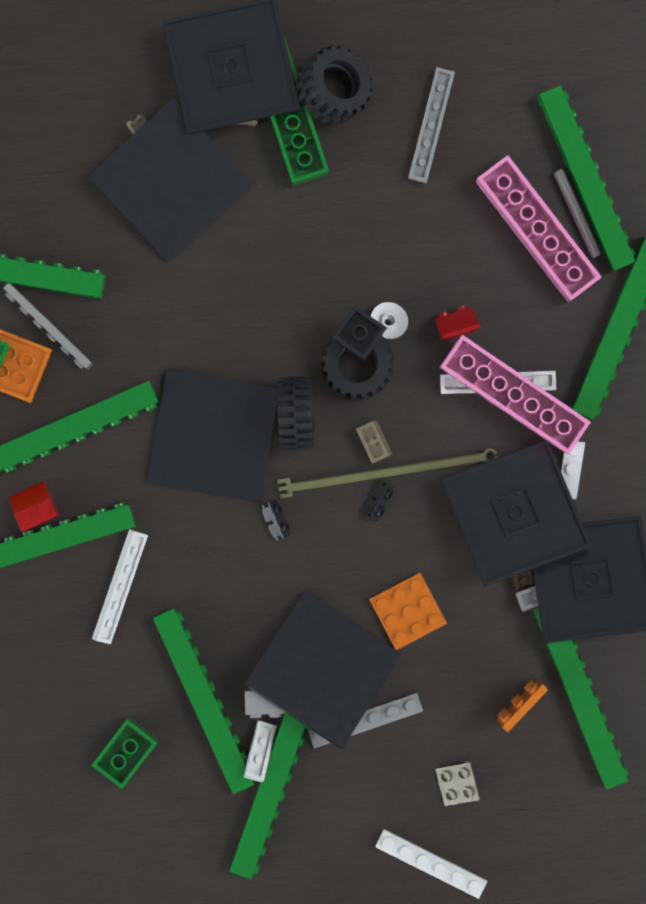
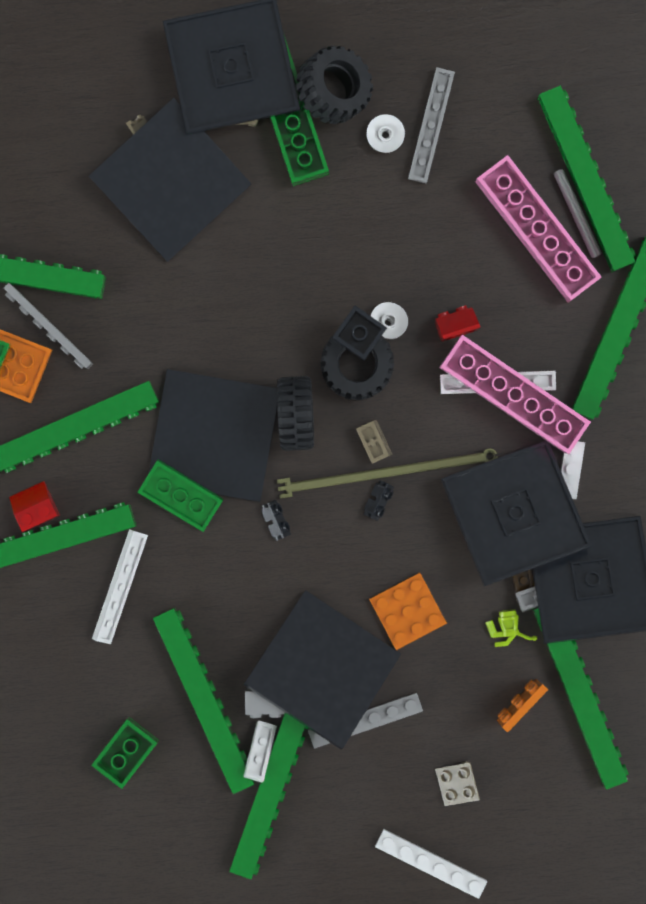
none -> green plate [137,459,223,532]
none -> white dish [367,114,405,153]
none -> lime piece [485,609,538,647]

